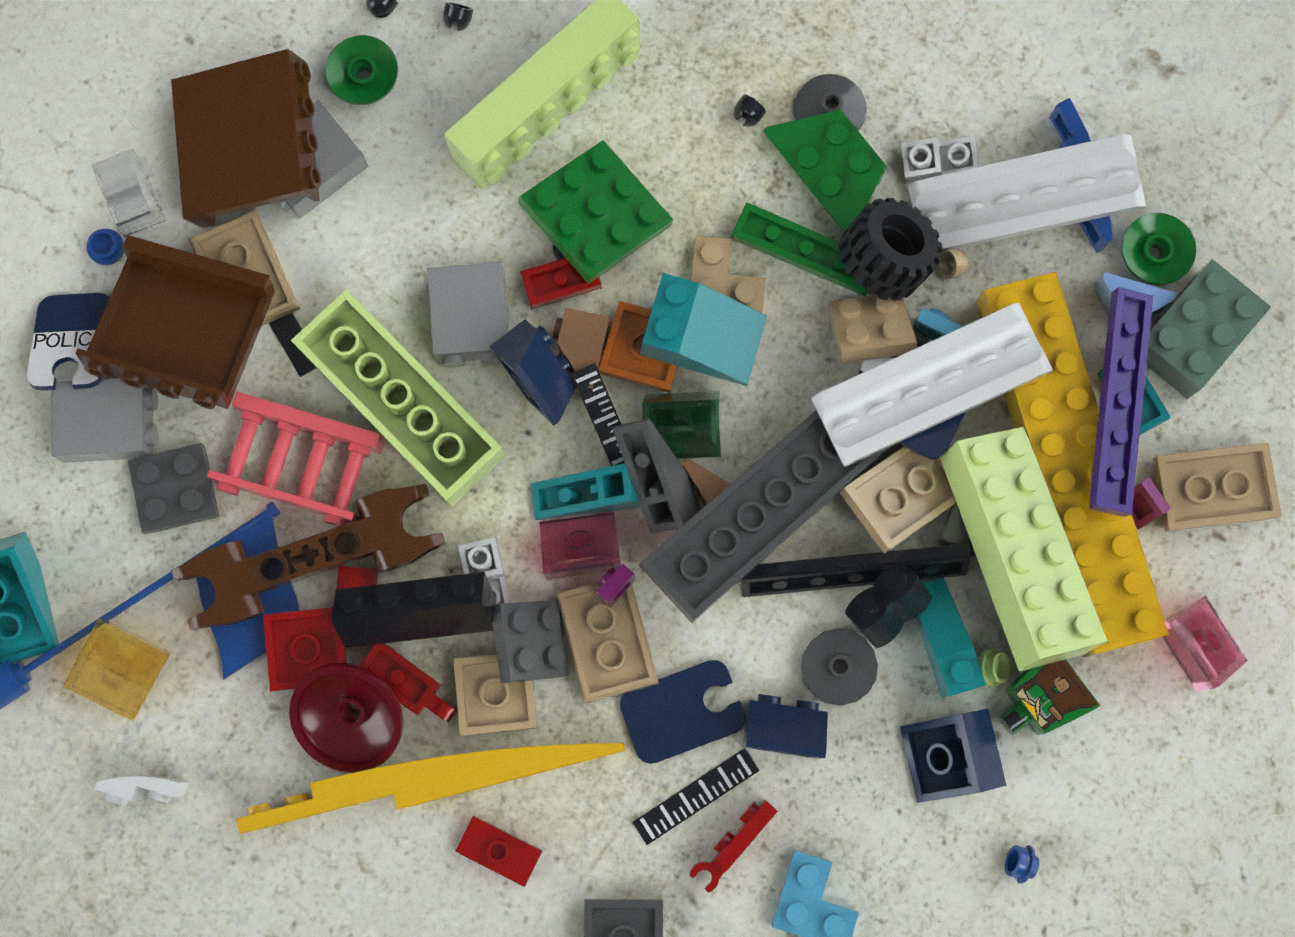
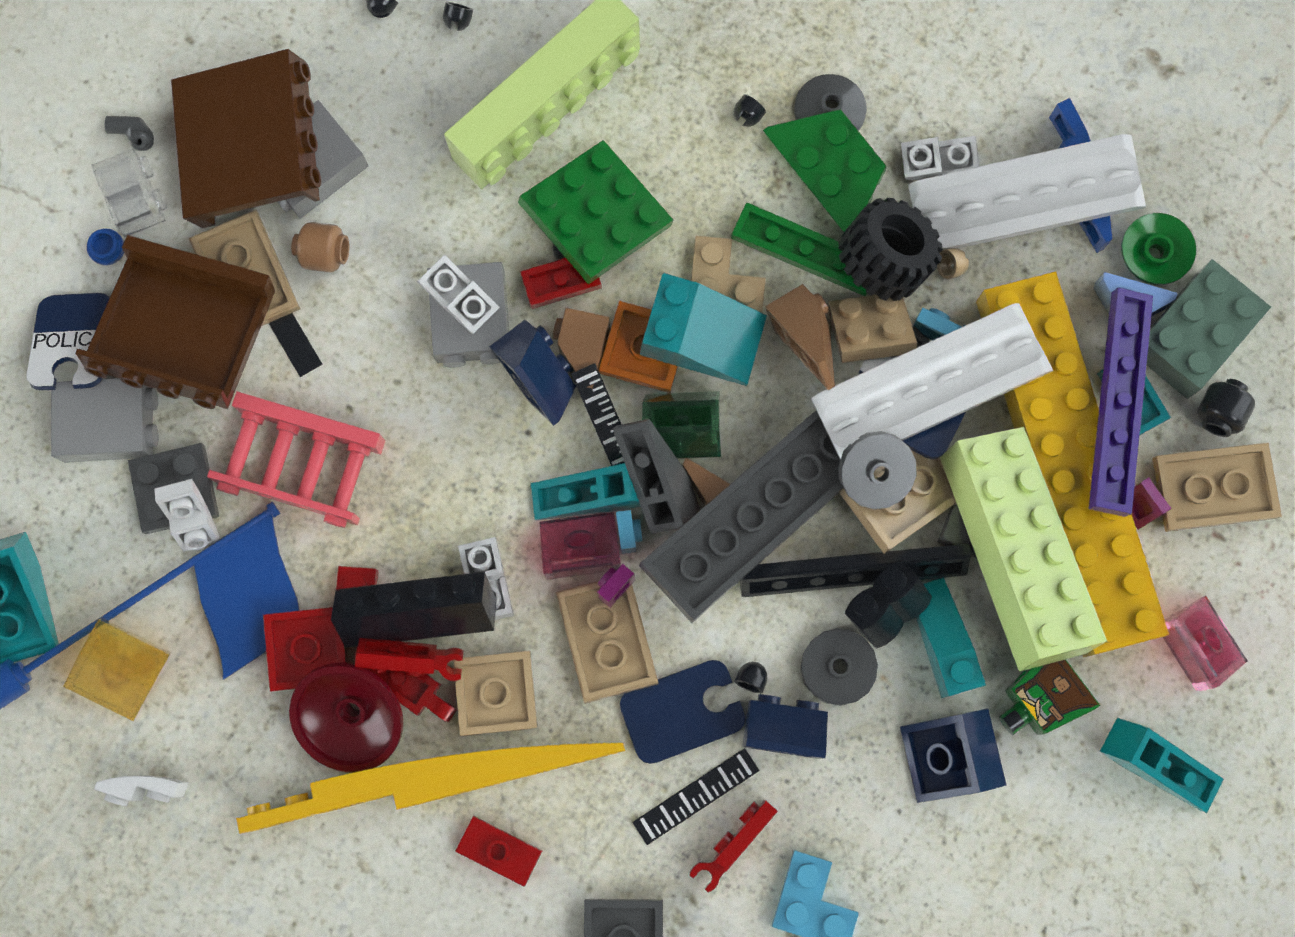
reddish brown piece [171,484,446,631] -> none
yellowish green brick [291,289,506,507] -> none
green dish [325,35,398,105] -> none
dark grey plate [490,600,569,683] -> none
yellowish green plate [978,648,1011,687] -> none
blue plate [1005,845,1039,884] -> none
none -> dark grey arm [105,116,154,151]
none -> white slope [154,479,220,552]
none -> medium nougat head [291,222,350,273]
none -> red plate [355,638,464,681]
none -> white slope [417,255,500,334]
none -> medium azure plate [616,510,643,554]
none -> black hinge [734,662,768,694]
none -> medium nougat slope [765,284,835,390]
none -> plate [838,431,917,509]
none -> teal slope [1100,718,1224,813]
none -> black head [1197,379,1255,437]

